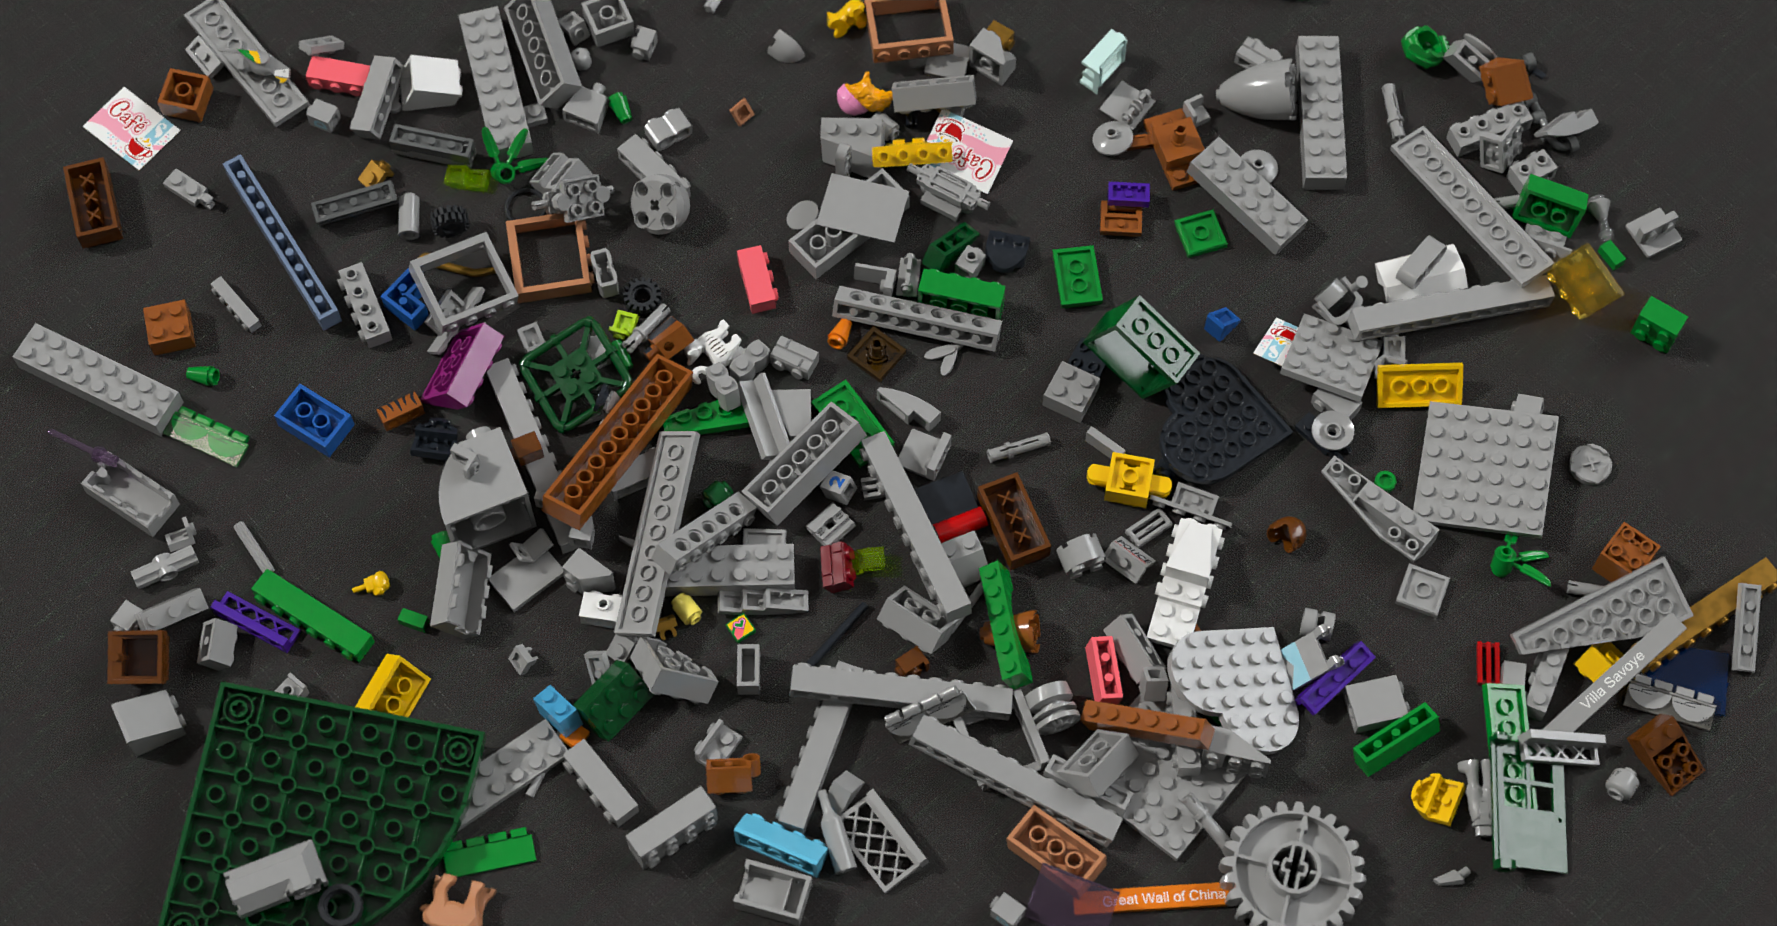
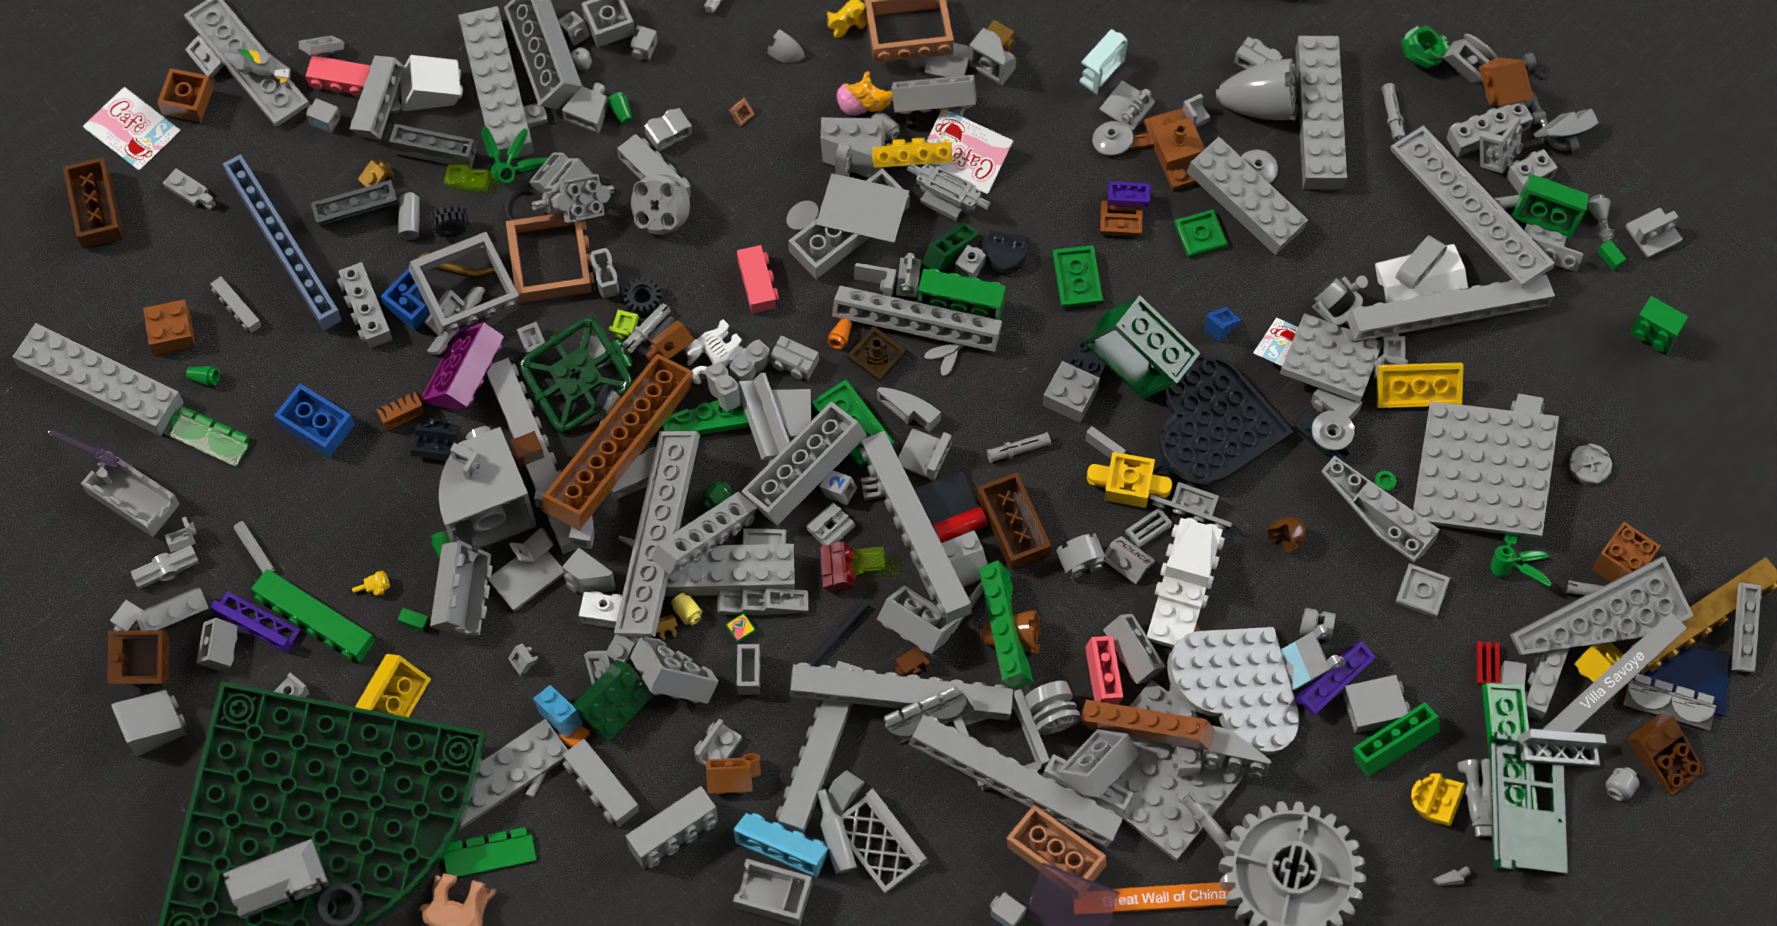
light grey brick [1139,666,1168,702] -> none
clear yellow slope [1546,243,1625,320] -> none

